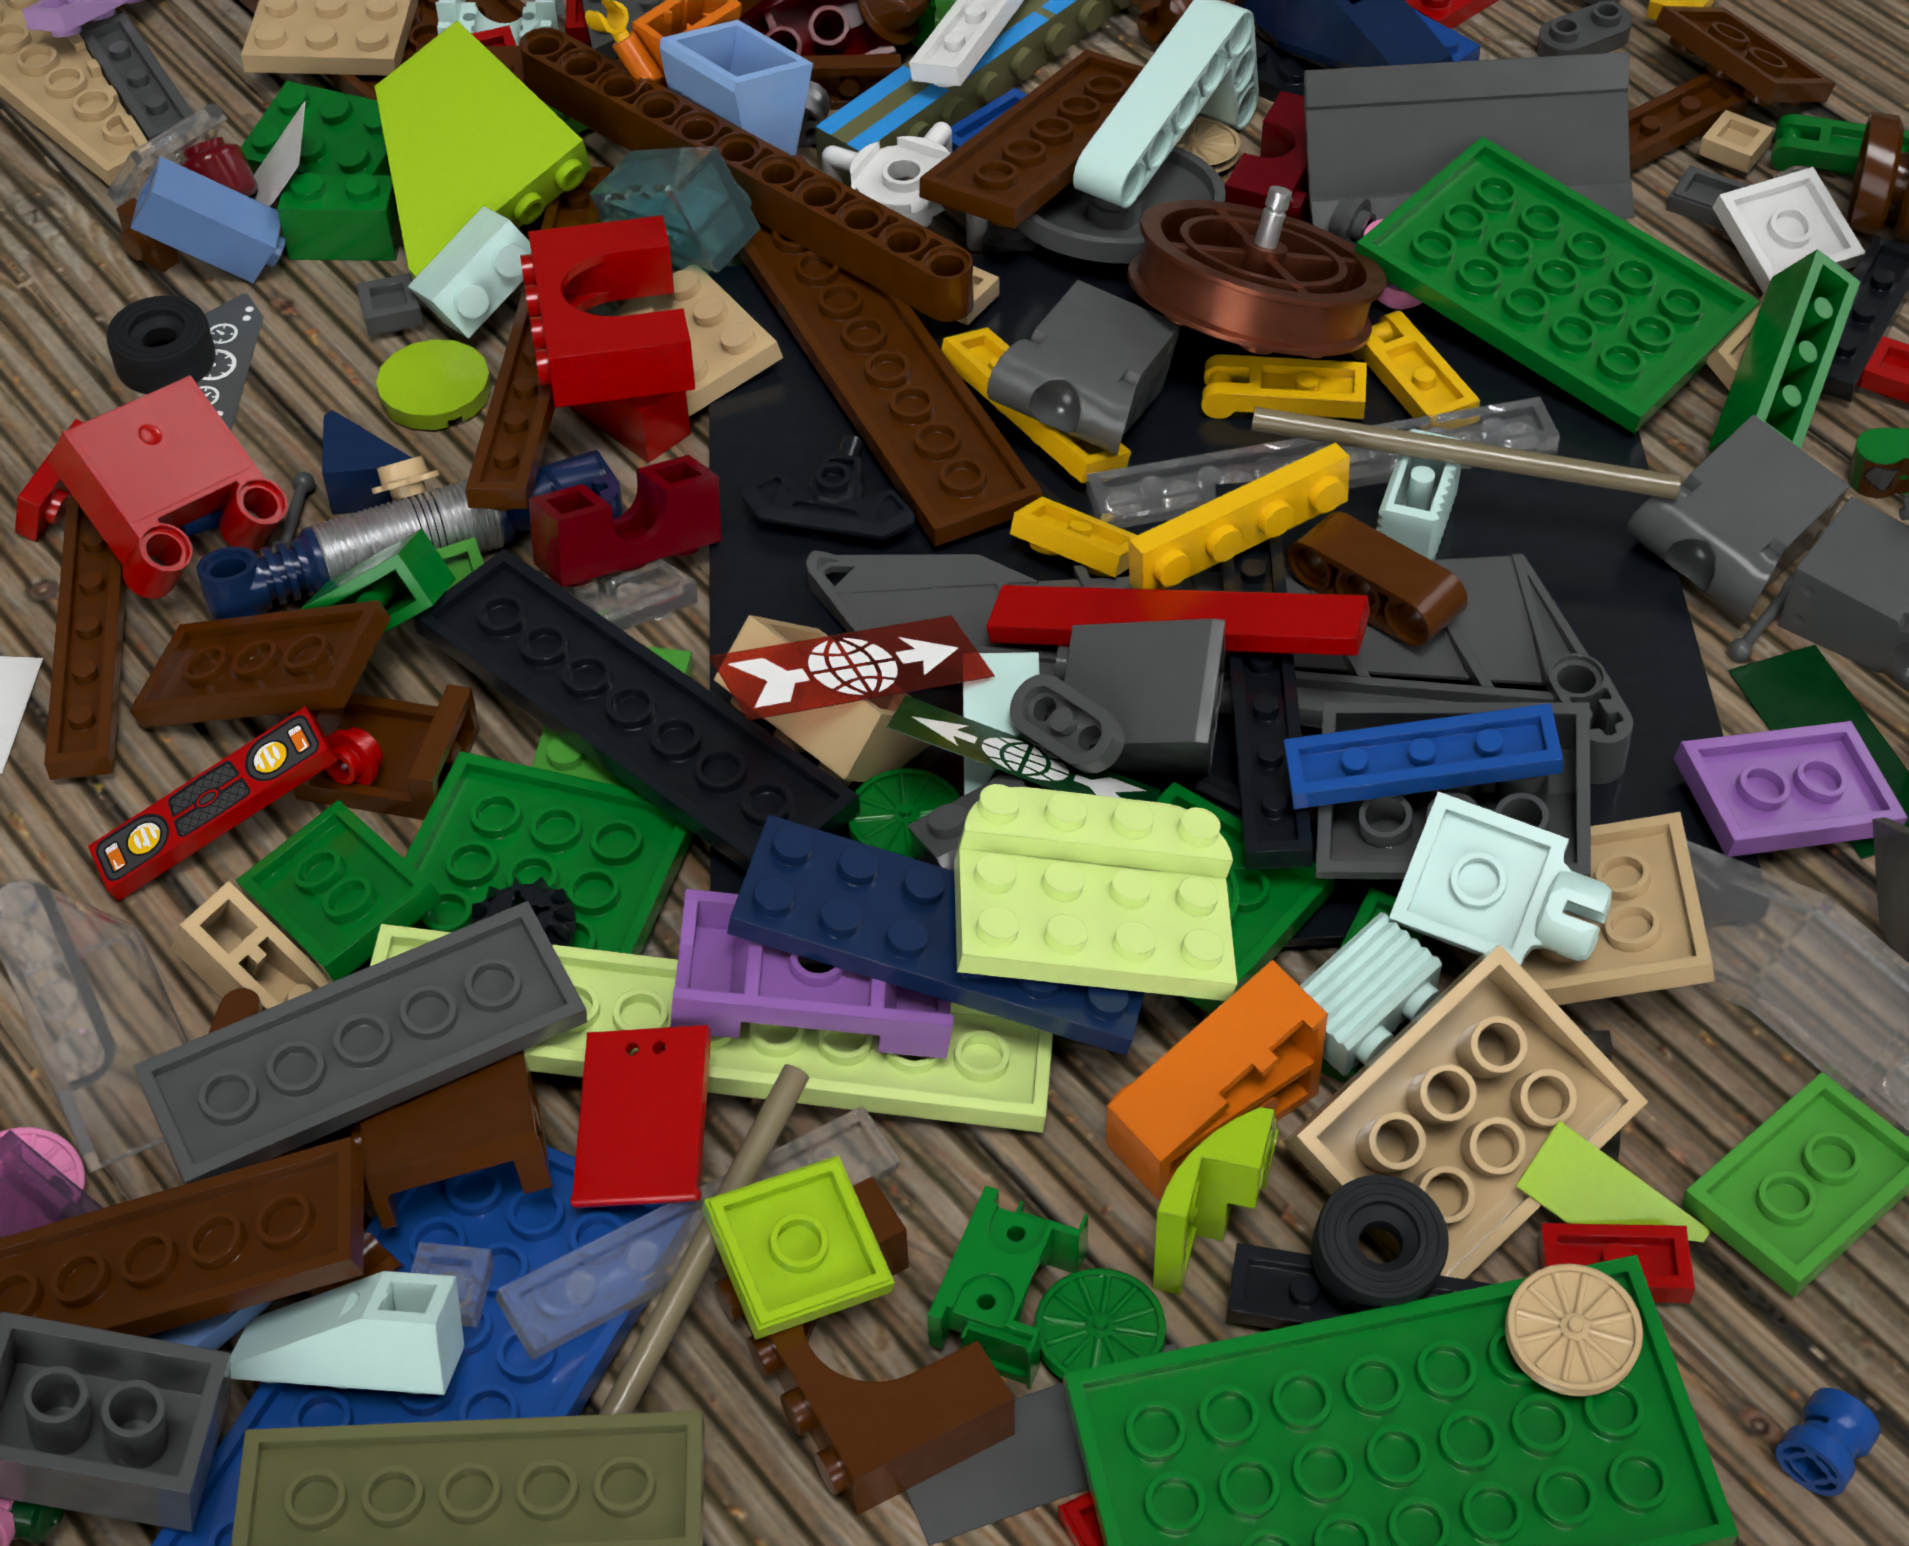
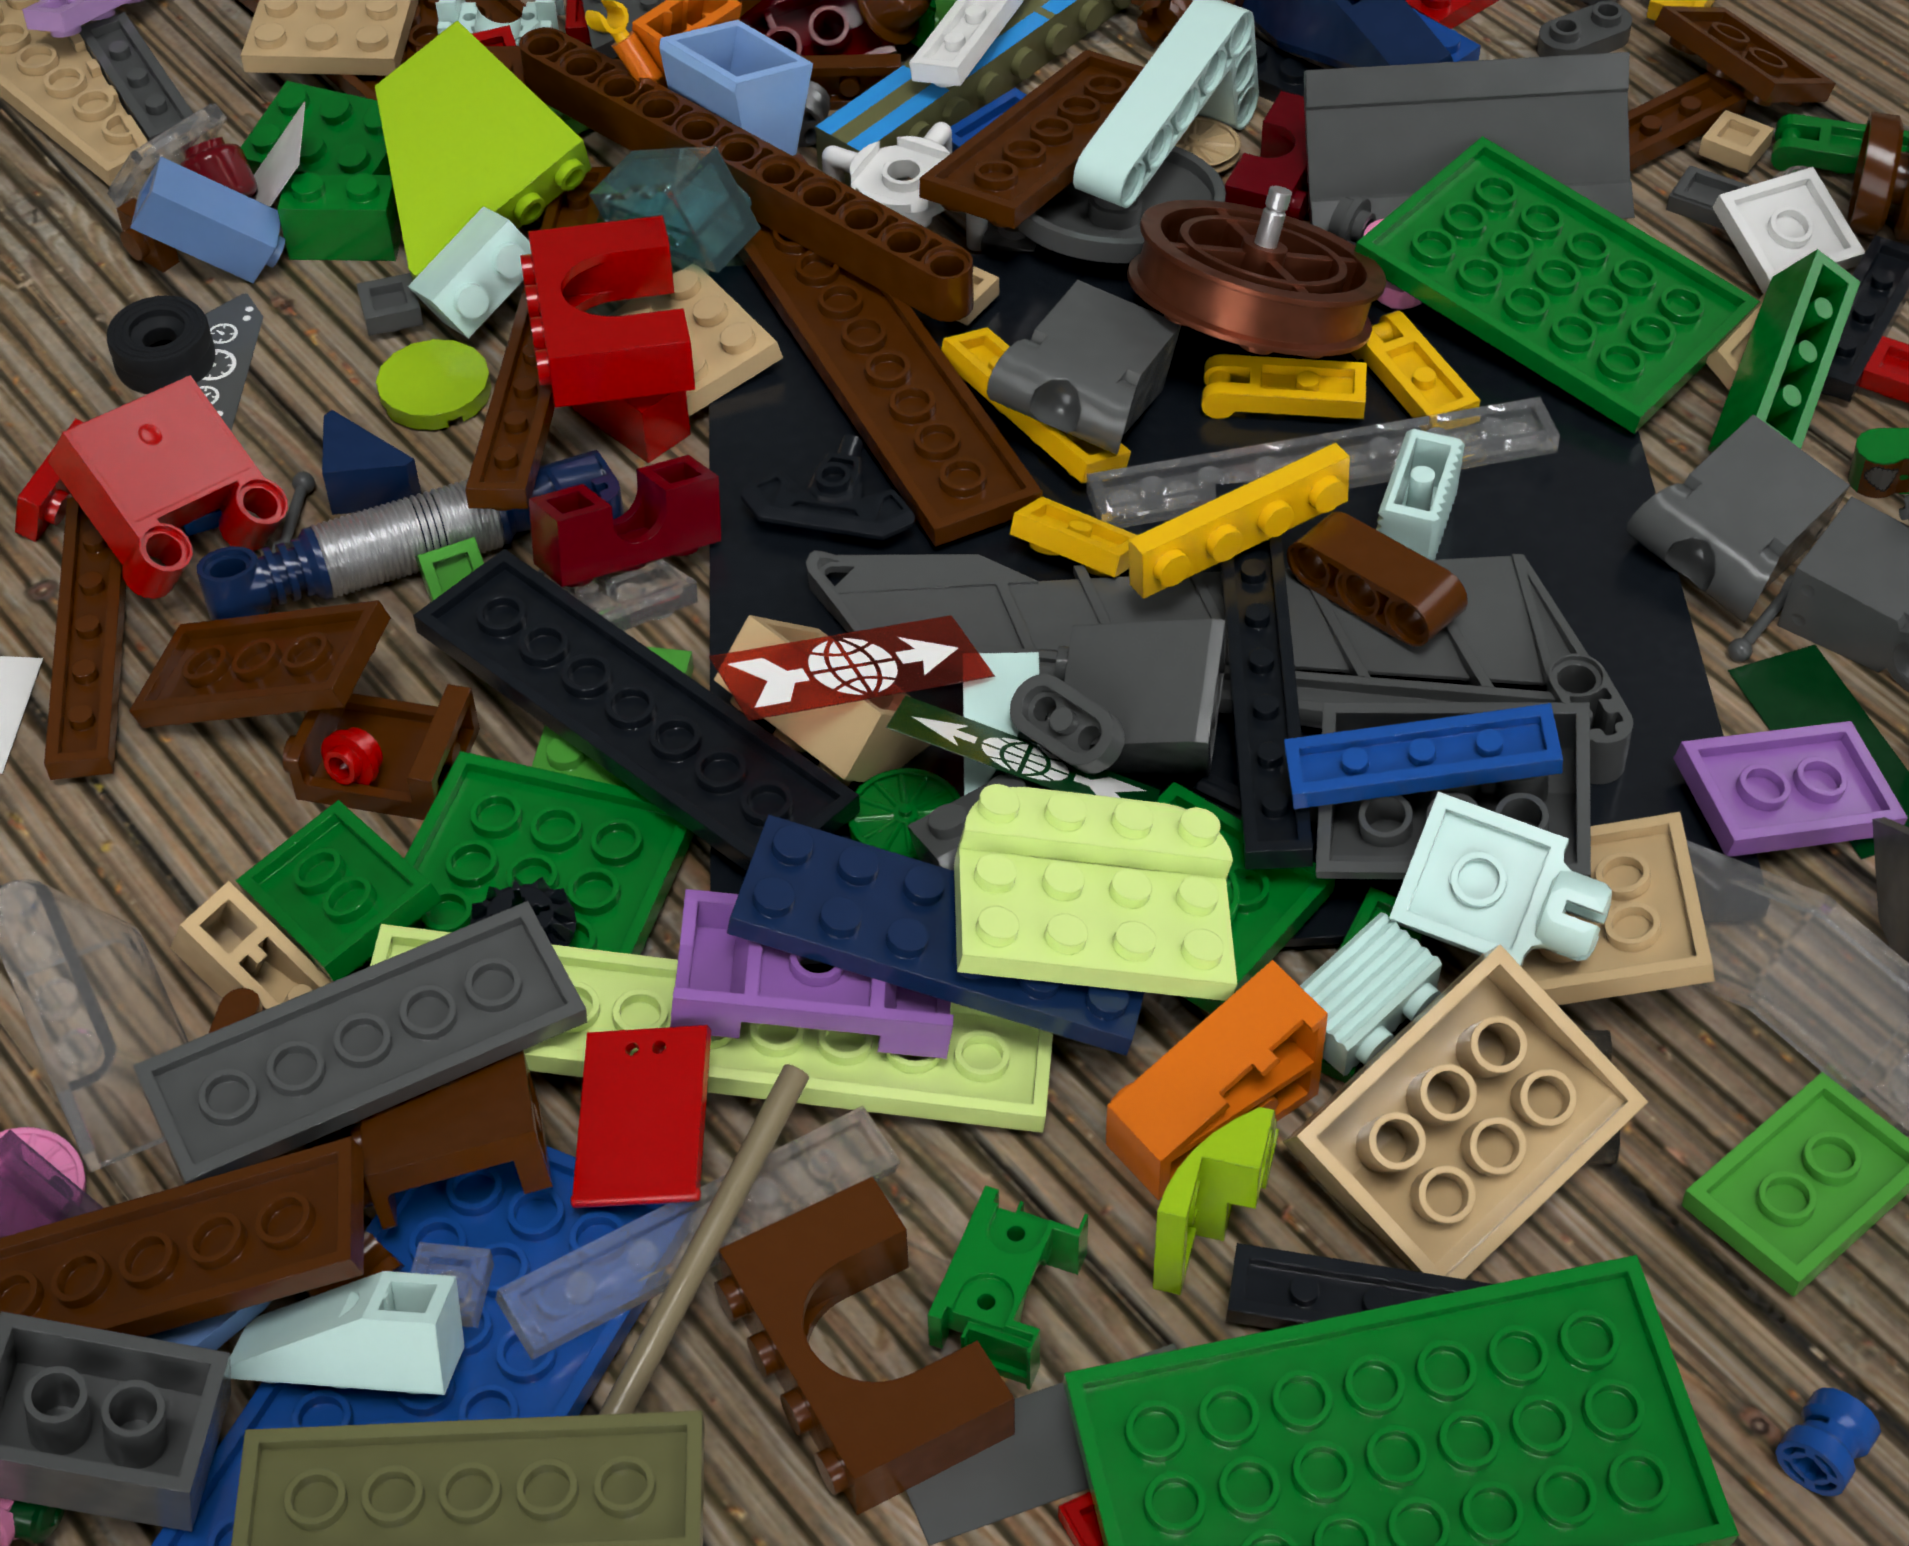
tile [88,706,338,901] -> none
green brick [302,528,456,633] -> none
tan plate [371,455,440,501] -> none
lime tile [702,1155,895,1340] -> none
red tile [986,585,1370,656] -> none
green wheel [1035,1268,1166,1380] -> none
dark tan piece [1251,407,1681,500] -> none
black tyre [1311,1175,1449,1313] -> none
tan wheel [1505,1264,1643,1396] -> none
lime sticker [1516,1121,1711,1242] -> none
red plate [1538,1223,1695,1303] -> none

